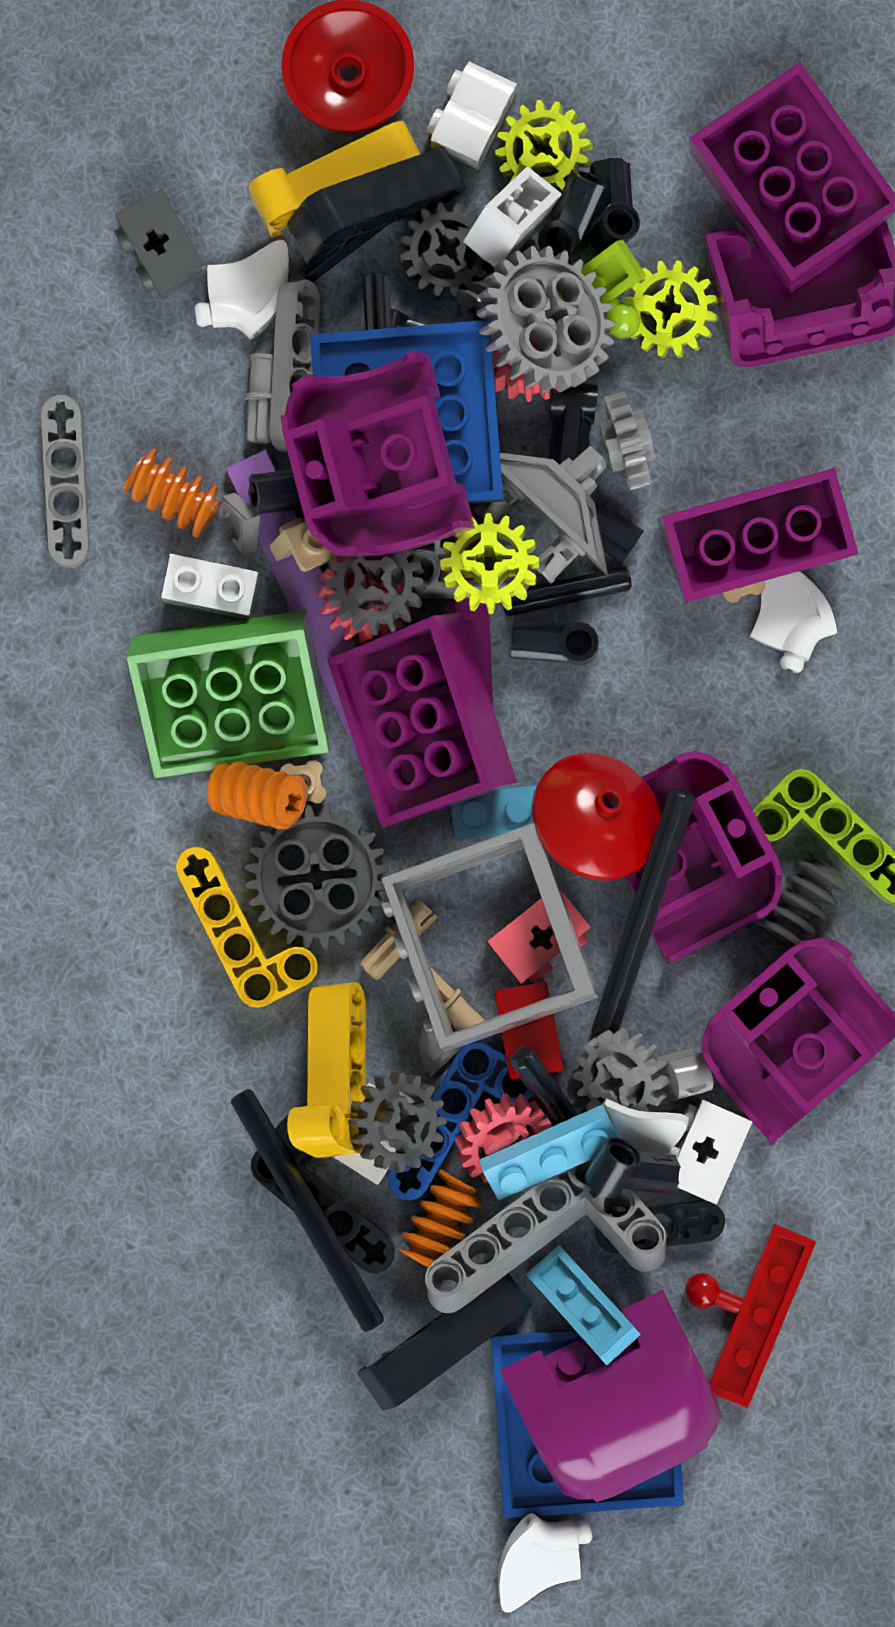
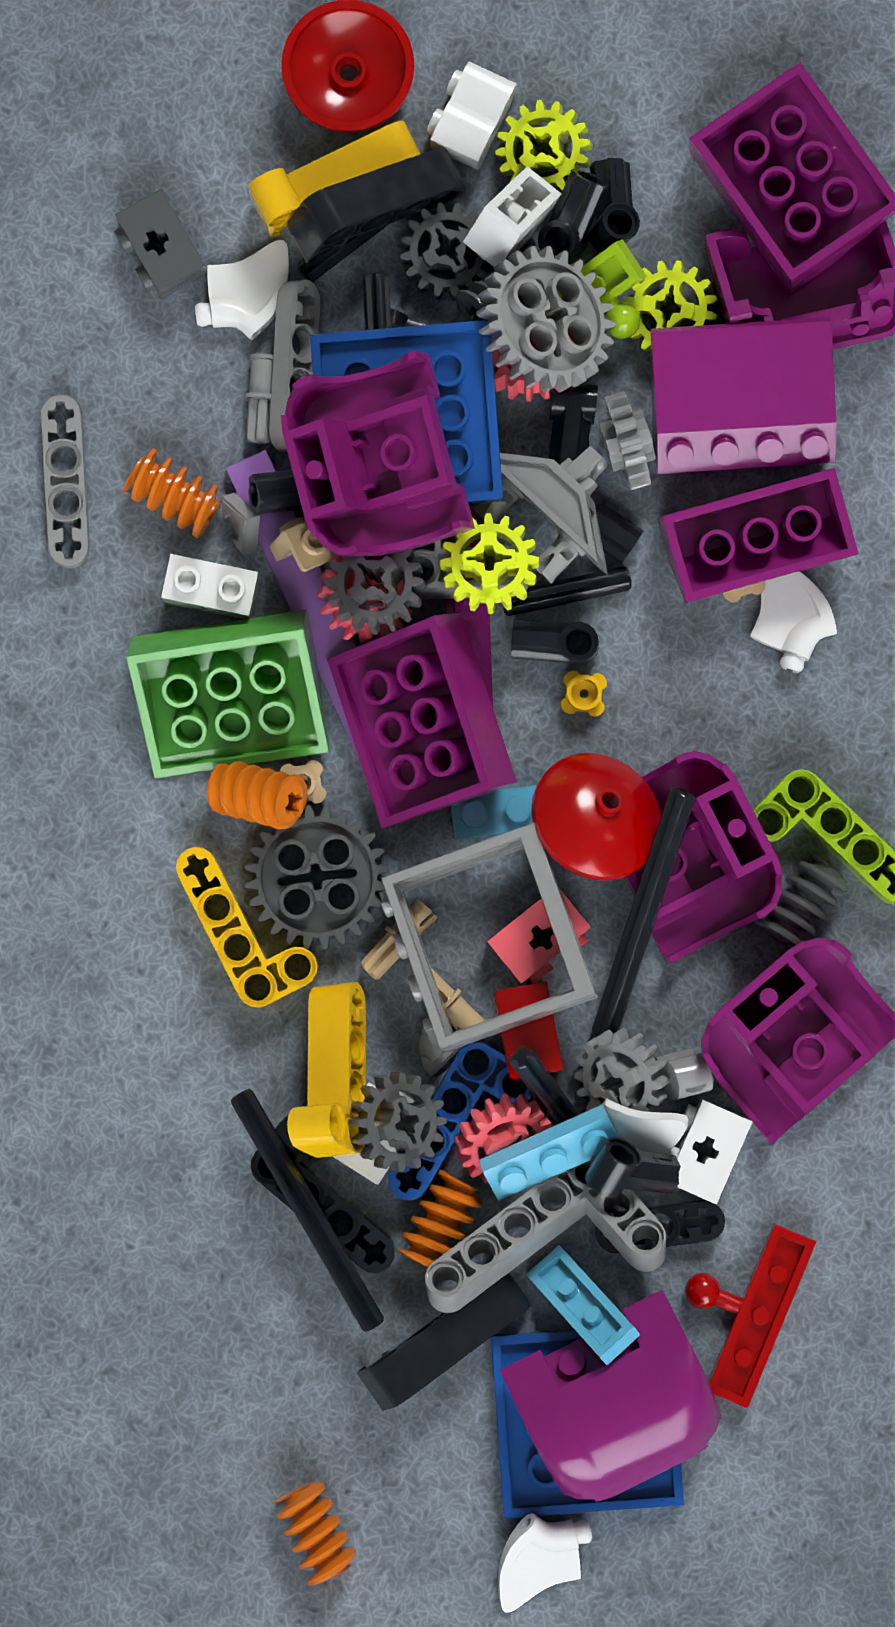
none -> orange piece [271,1481,356,1586]
none -> yellow plate [561,671,607,717]
none -> magenta slope [651,317,836,474]

